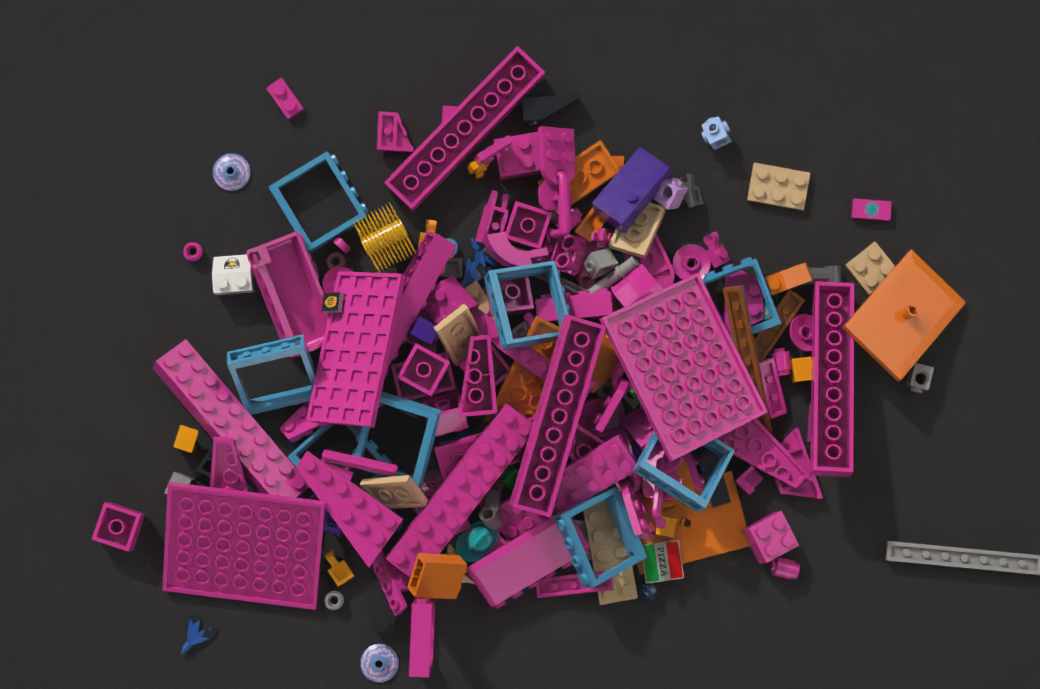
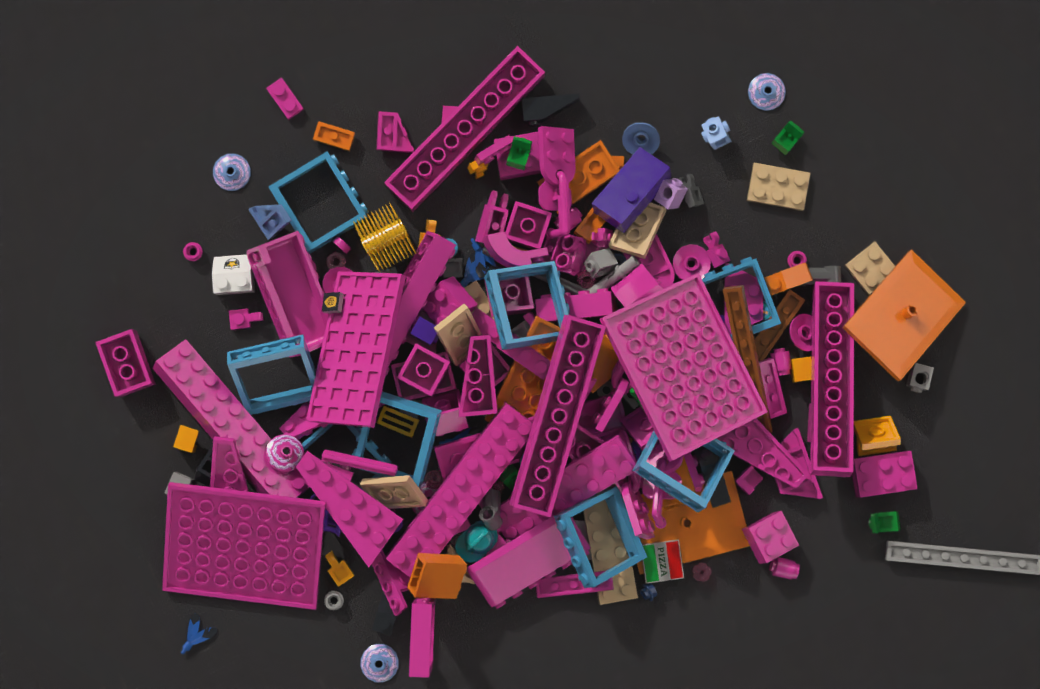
dark pink brick [92,502,146,552] -> none
light orange panel [654,516,678,538] -> none
dark pink tile [851,198,892,221] -> none
none -> dark pink brick [95,329,156,397]
none -> dark pink plate [229,308,264,330]
none -> medium blue wing [248,204,292,240]
none -> dish [265,434,304,473]
none -> orange plate [313,121,355,152]
none -> yellow tile [377,406,419,438]
none -> green bracket [506,136,532,170]
none -> medium blue dish [622,122,660,155]
none -> clear pink plate [692,563,712,582]
none -> dish [748,73,786,111]
none -> green bracket [771,121,804,155]
none -> dark pink plate [787,251,807,268]
none -> dark pink brick [852,451,918,498]
none -> light orange bracket [854,416,901,456]
none -> green bracket [869,511,900,533]

